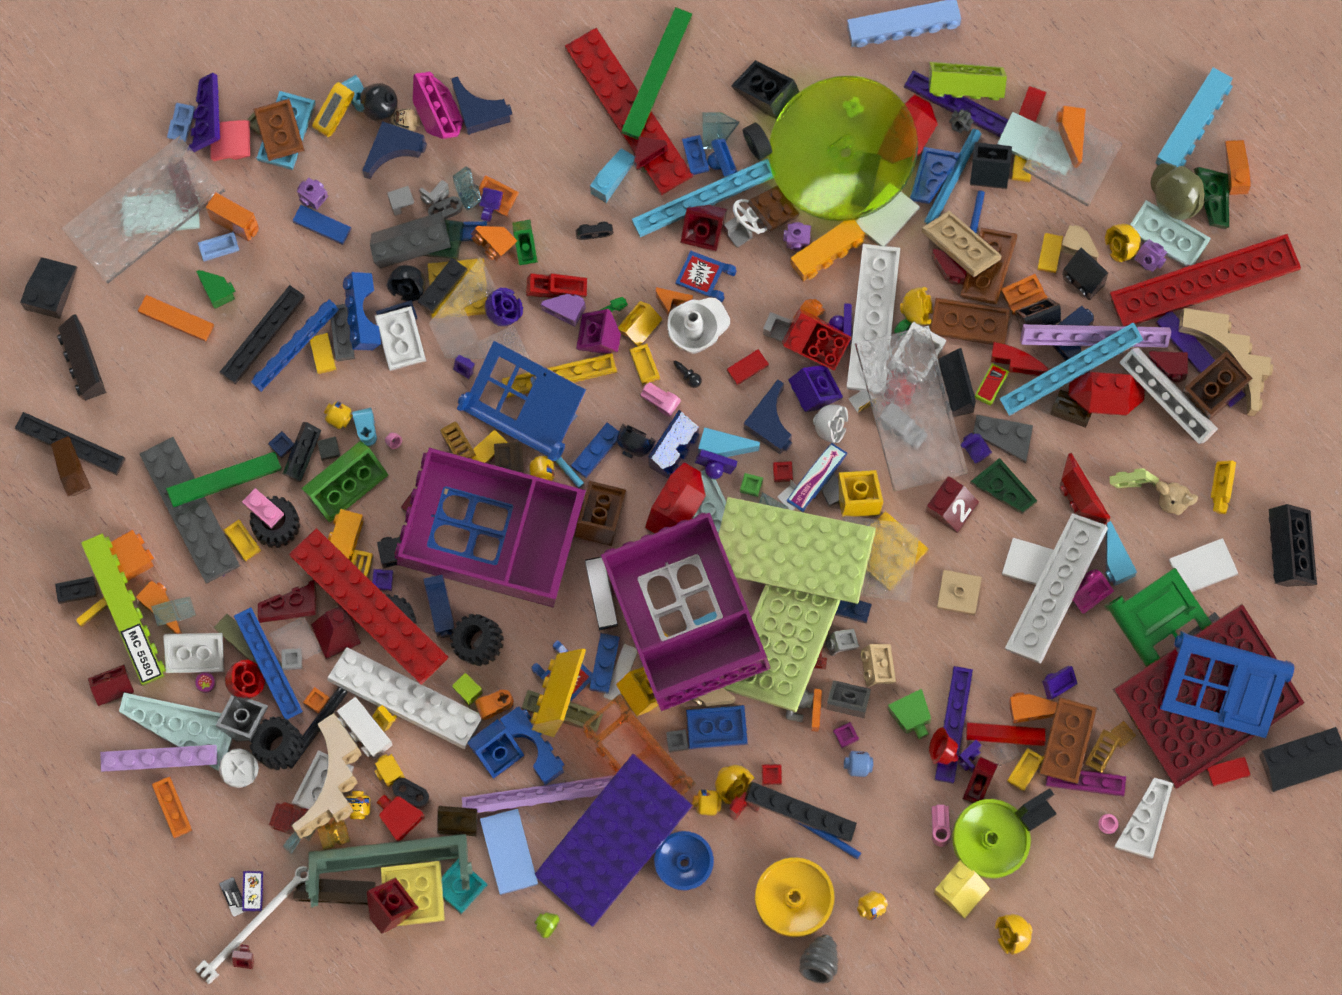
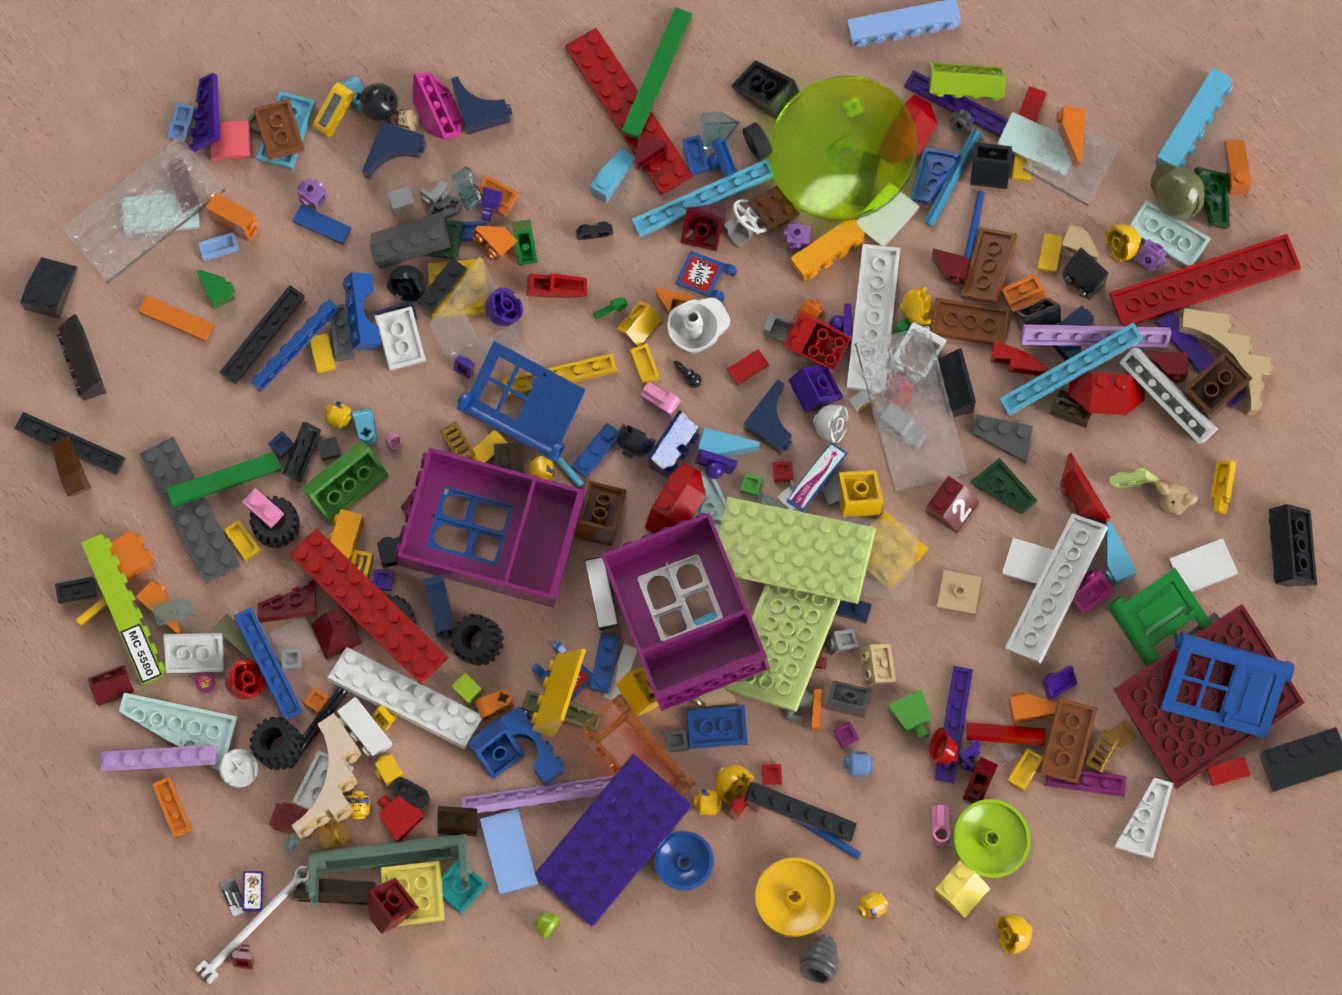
dark grey slope [215,695,268,742] -> none
medium lavender slope [541,294,586,327] -> none
magenta slope [576,309,621,354] -> none
tan tile [921,211,1002,277] -> none
dark purple bracket [960,433,992,464] -> none
slope [975,363,1009,406] -> none
black panel [1015,788,1056,832] -> none
bright pink plate [1098,814,1118,834] -> none

